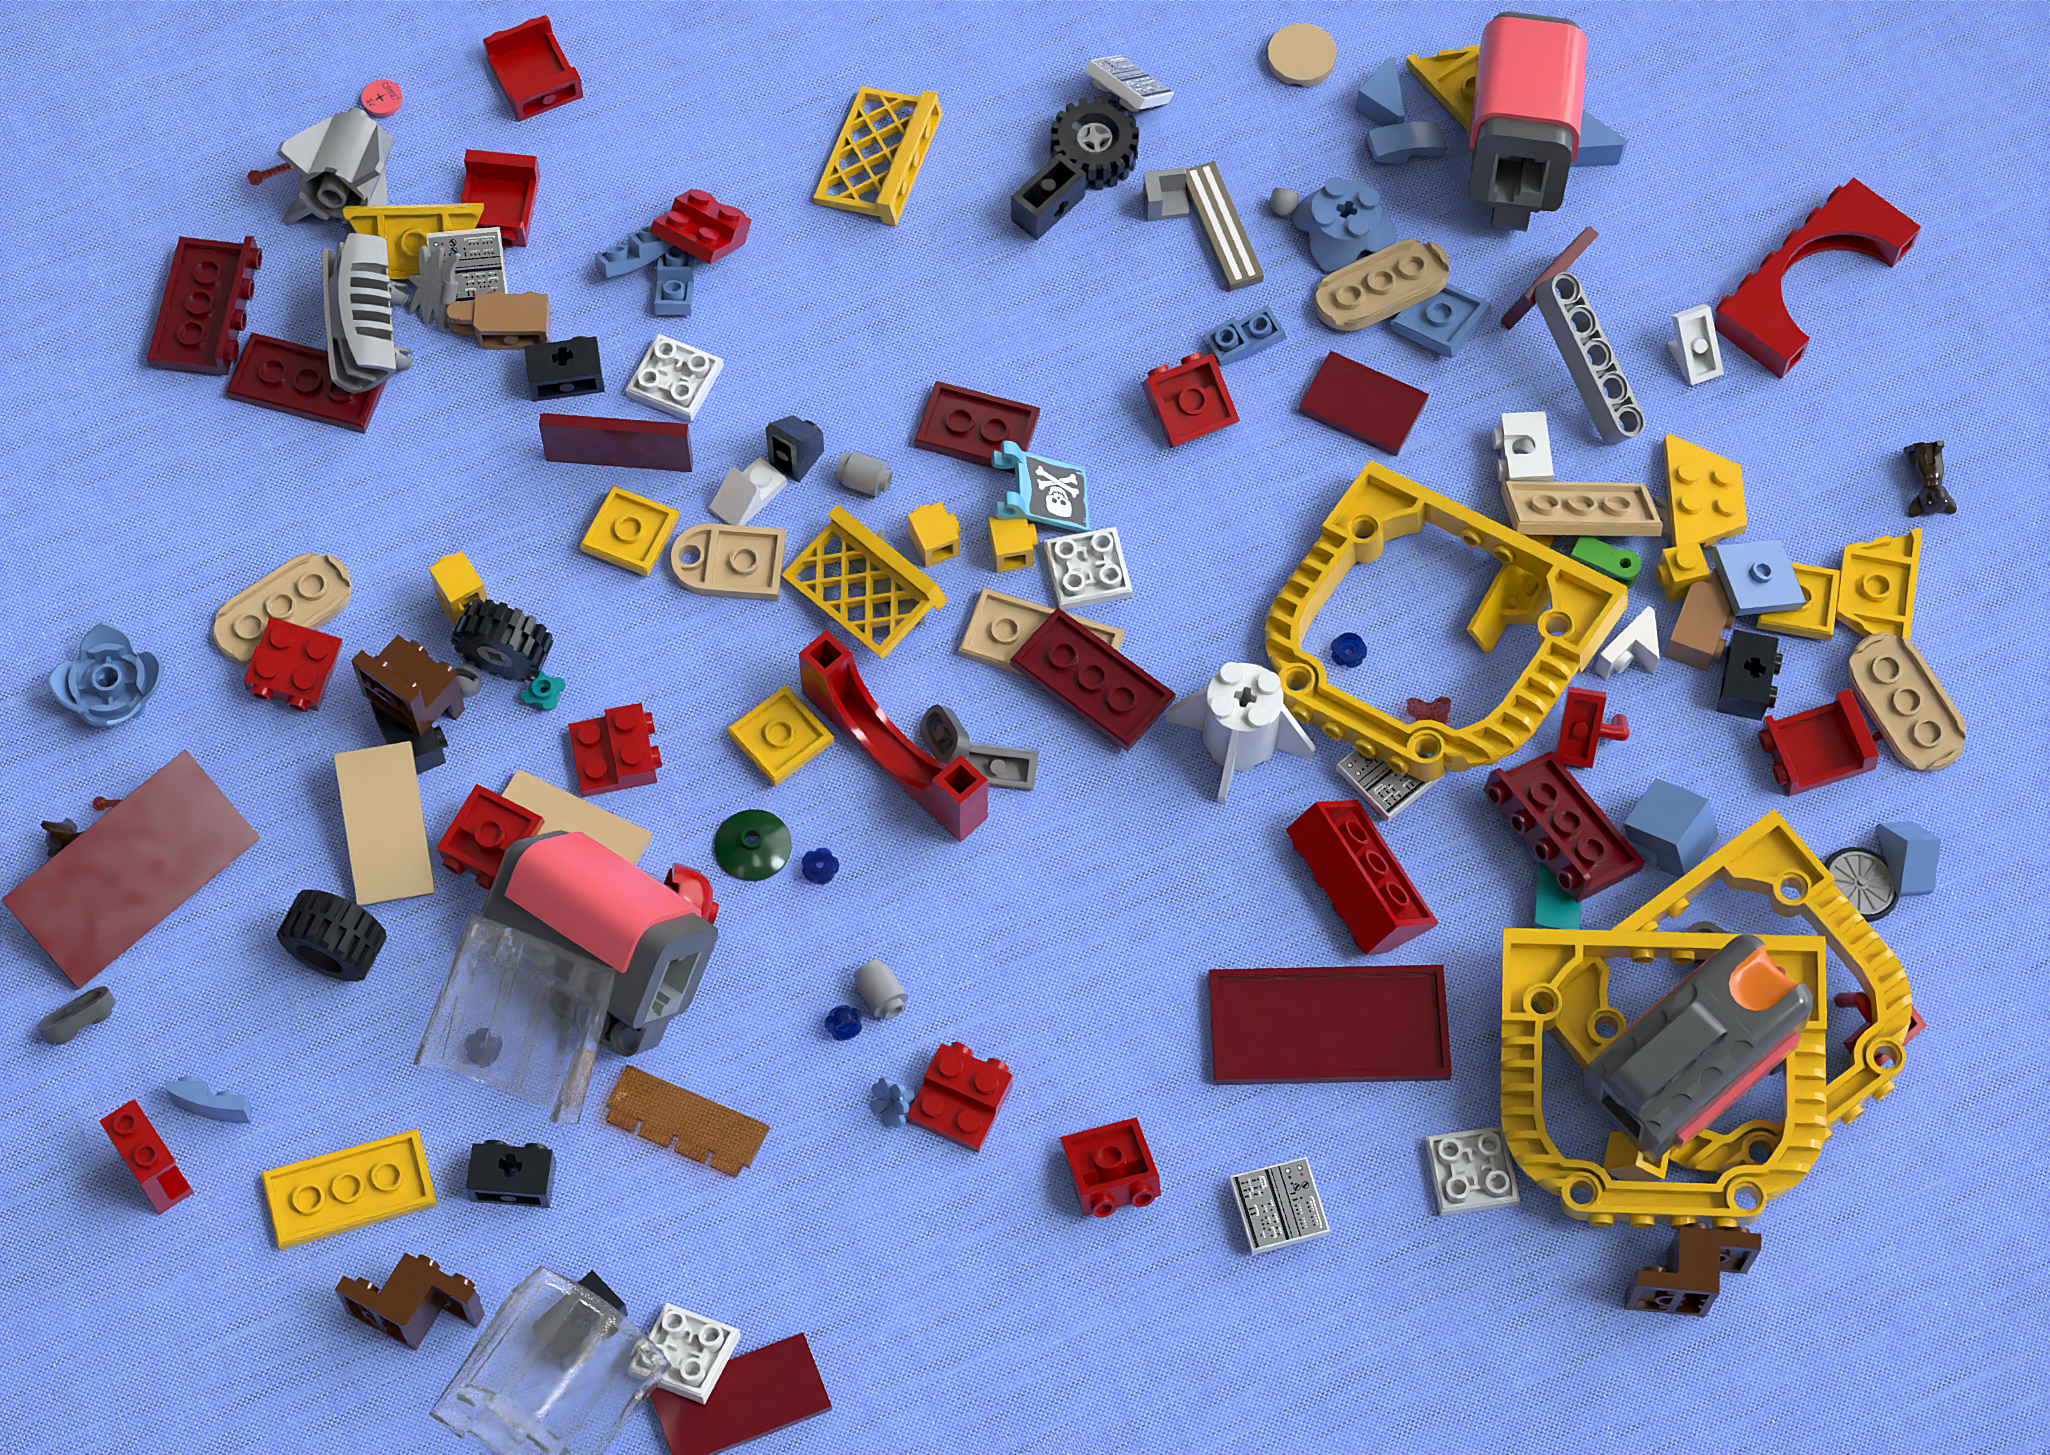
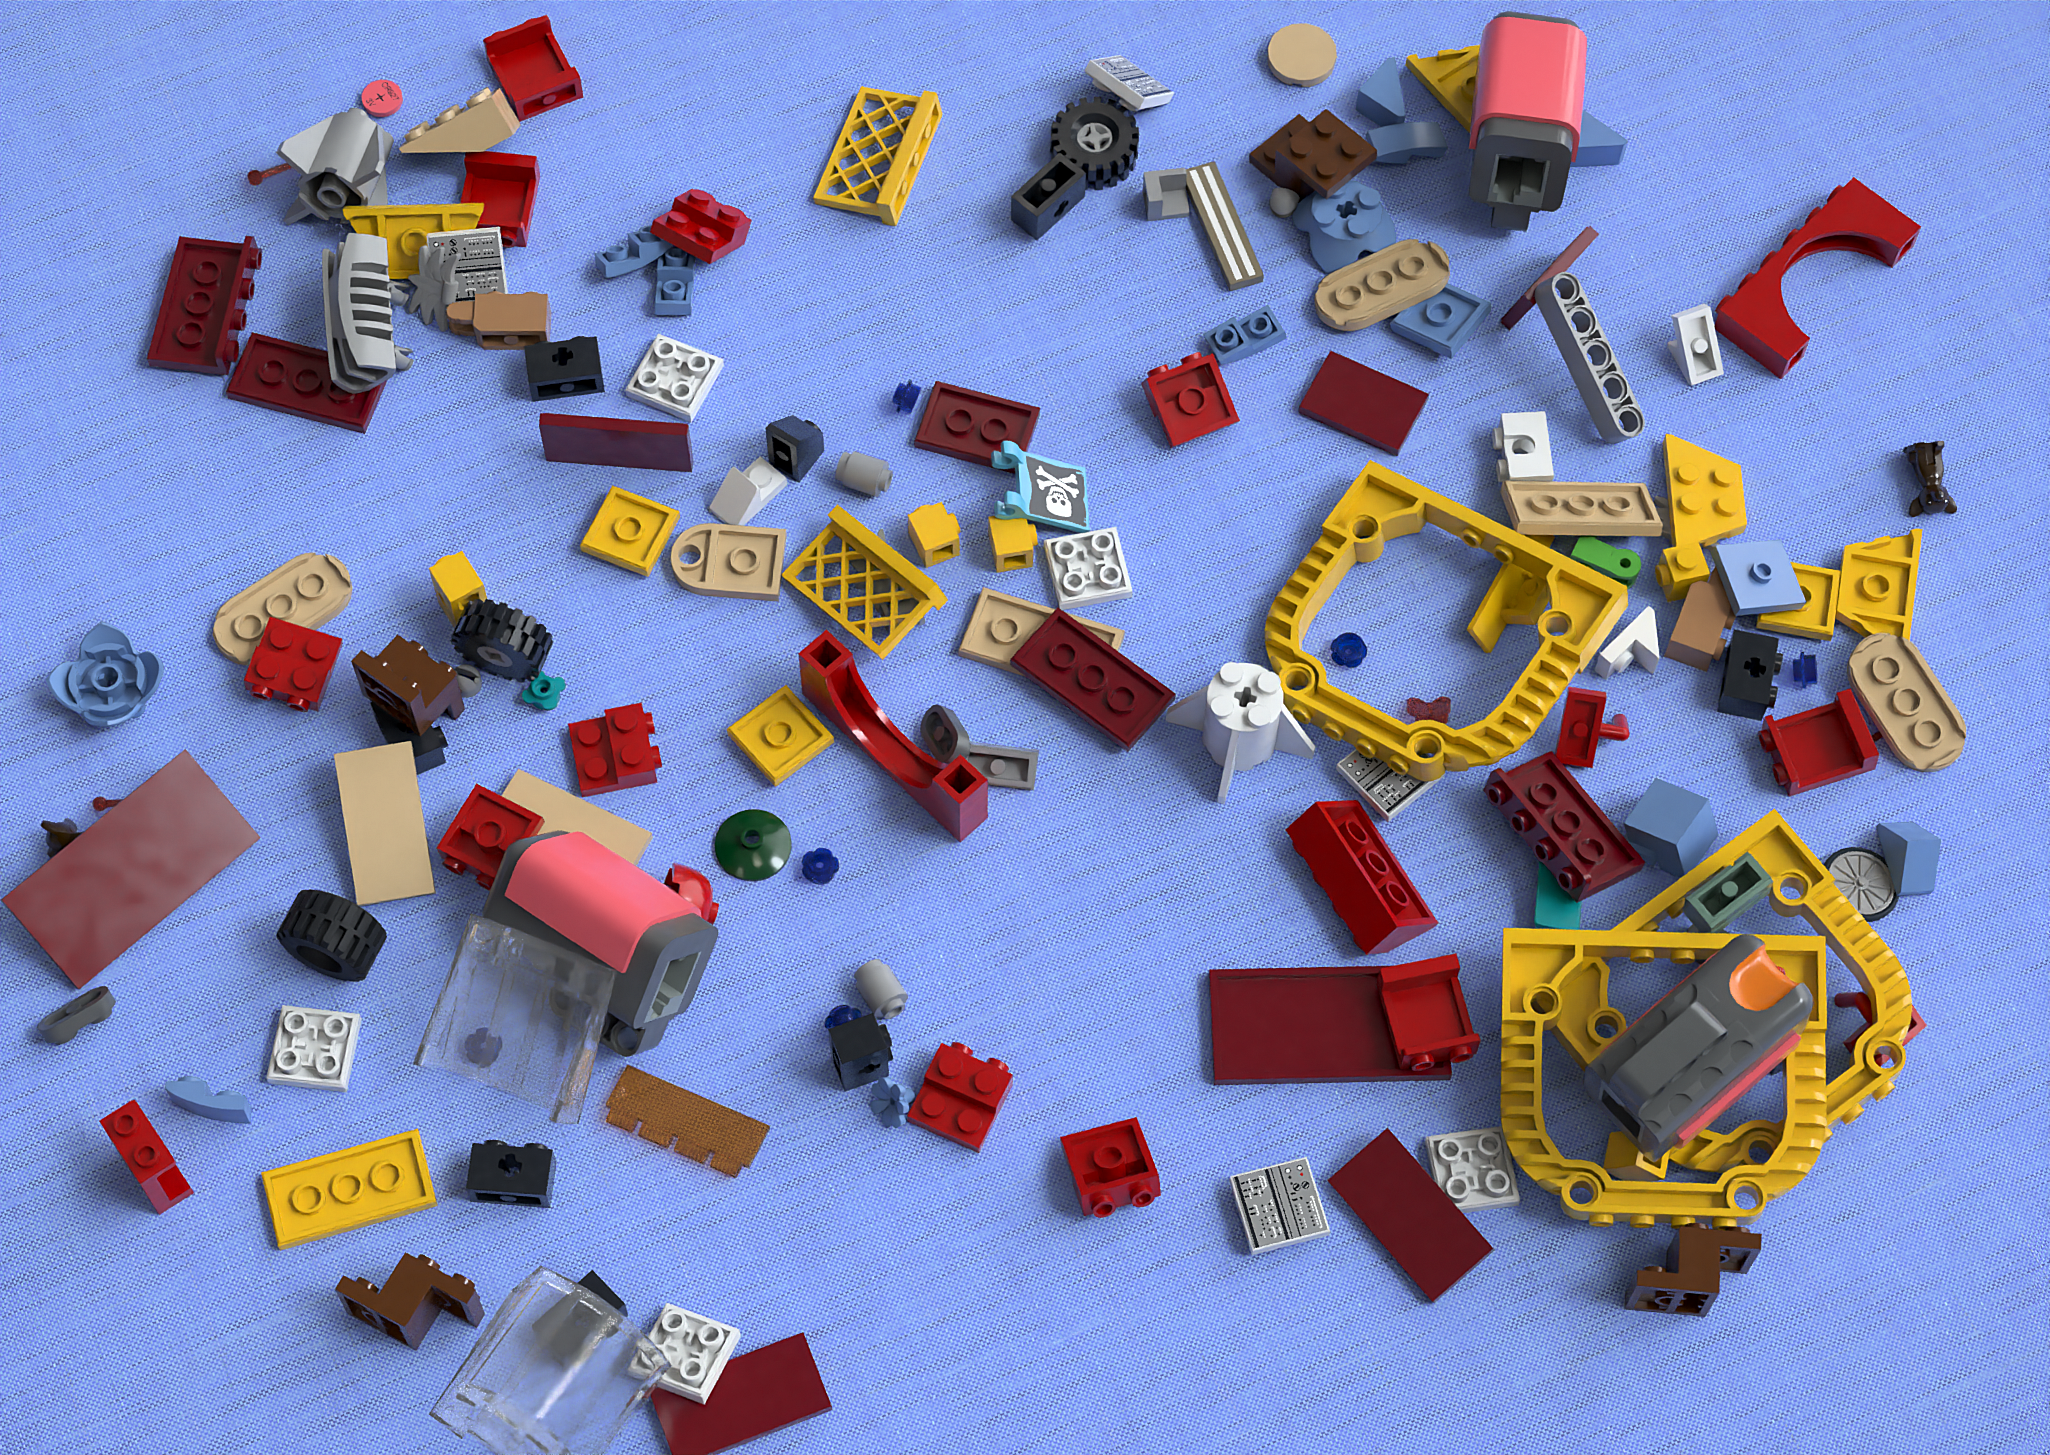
none -> white tile [266,1005,362,1092]
none -> tan slope [399,87,521,153]
none -> black brick [828,1013,893,1092]
none -> clear blue plate [891,379,921,414]
none -> reddish brown bracket [1249,109,1377,203]
none -> dark red tile [1327,1127,1495,1303]
none -> red panel [1376,953,1481,1071]
none -> sand green brick [1683,852,1773,933]
none -> clear blue plate [1793,651,1818,689]

